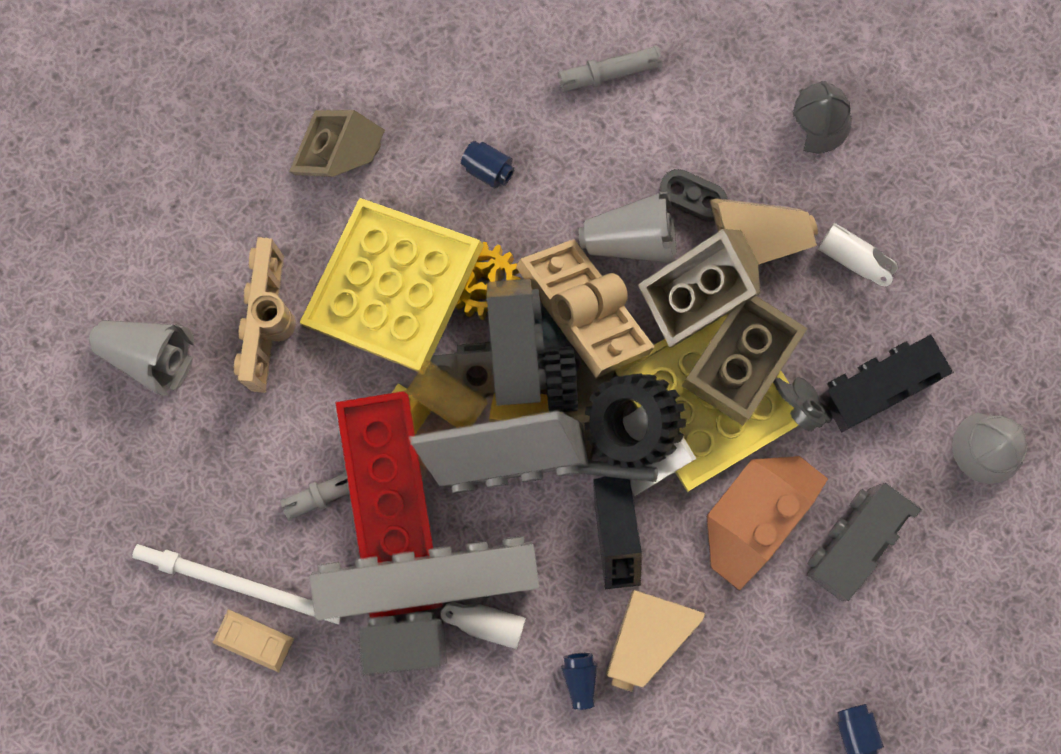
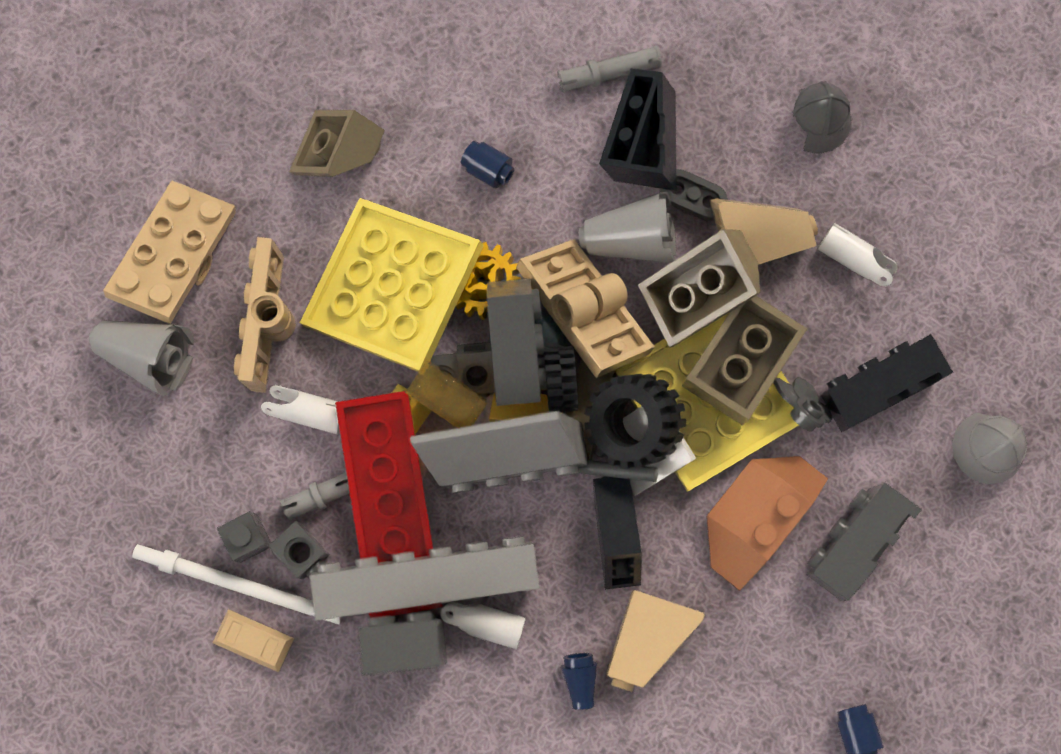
none -> tan plate [103,180,236,324]
none -> dark grey brick [216,511,272,563]
none -> white piece [261,385,340,435]
none -> dark grey brick [268,521,330,579]
none -> black wedge [599,68,677,191]

